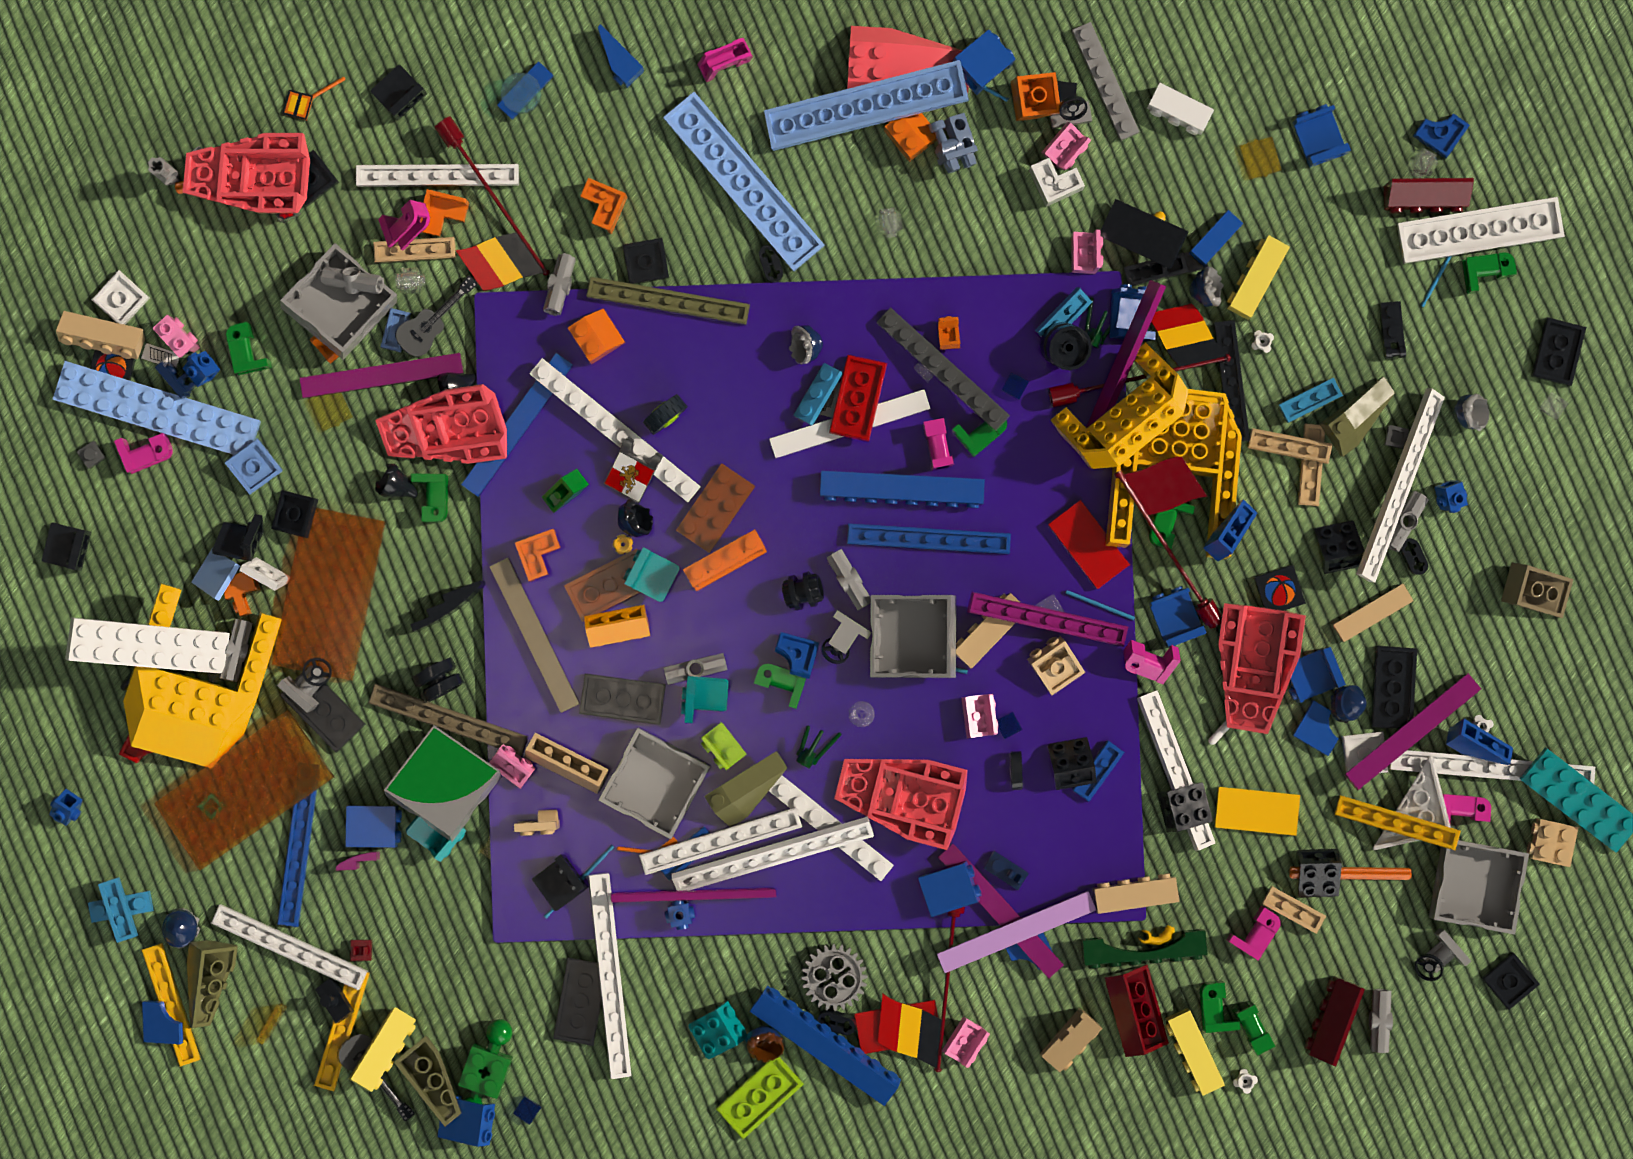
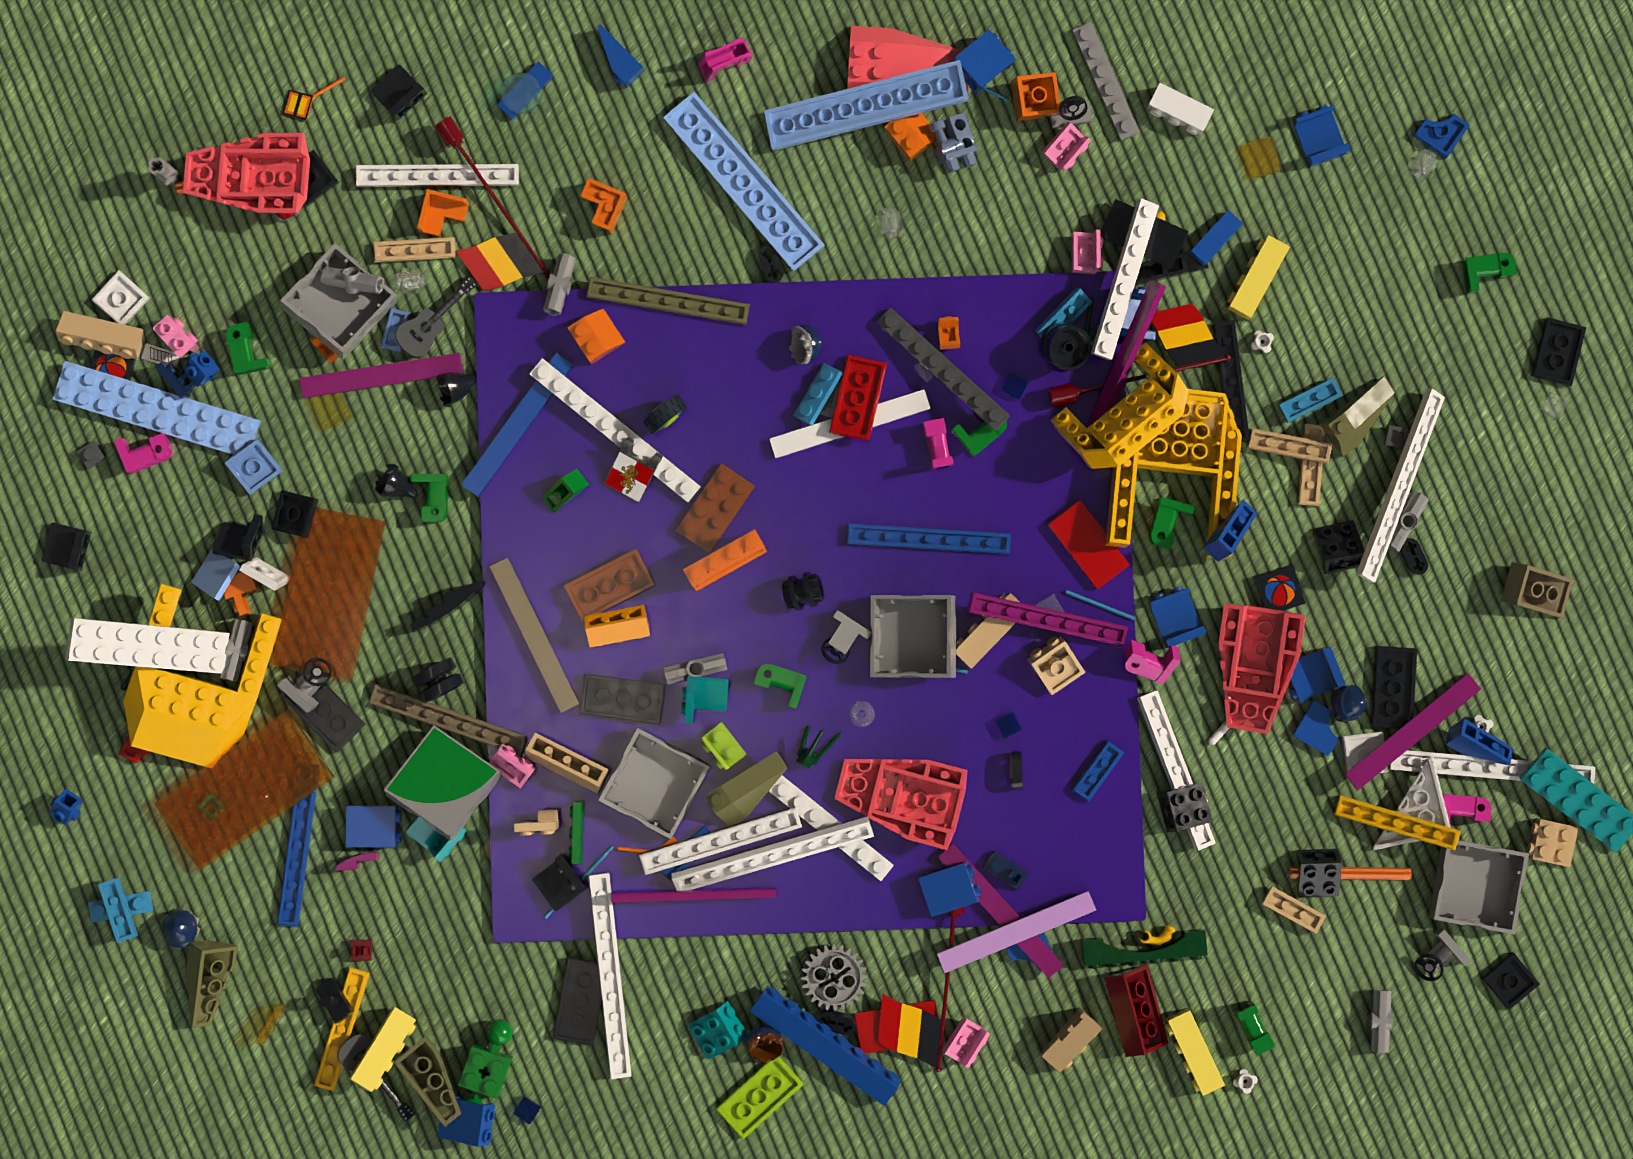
yellow tile [142,943,201,1067] -> none
blue tile [142,1000,183,1044] -> none
white tile [211,904,368,990] -> none
coral wedge [375,384,507,464] -> none
dark pink piece [378,200,430,250] -> none
orange panel [515,529,561,582] -> none
yellow plate [613,534,633,554] -> none
black hair [618,499,653,537] -> none
black tile [623,238,669,284] -> none
teal bracket [623,547,680,602] -> none
blue brick [665,900,695,930] -> none
blue tile [775,632,819,679] -> none
blue brick [820,471,985,508] -> none
light grey piece [827,549,871,610] -> none
bright pink bracket [962,694,998,738] -> none
white panel [1029,158,1085,207] -> none
black bracket [1048,737,1097,790] -> none
black tile [1057,81,1077,102] -> none
tan brick [1093,873,1179,914] -> none
dark red flag [1114,456,1223,629] -> none
hair [1189,267,1224,307] -> none
green piece [1199,980,1241,1033] -> none
yellow tile [1214,787,1300,836] -> none
dark pink piece [1226,906,1280,961] -> none
dark red slope [1304,976,1365,1067] -> none
tan tile [1332,584,1413,642] -> none
black plate [1379,301,1406,359] -> none
dark red slope [1383,178,1474,213] -> none
white plate [1396,197,1565,264] -> none
dark azure piece [1420,256,1452,307] -> none
blue brick [1435,480,1468,513] -> none
light grey hair [1453,393,1489,431] -> none
none -> green plate [568,801,584,864]
none -> white plate [1091,198,1159,360]

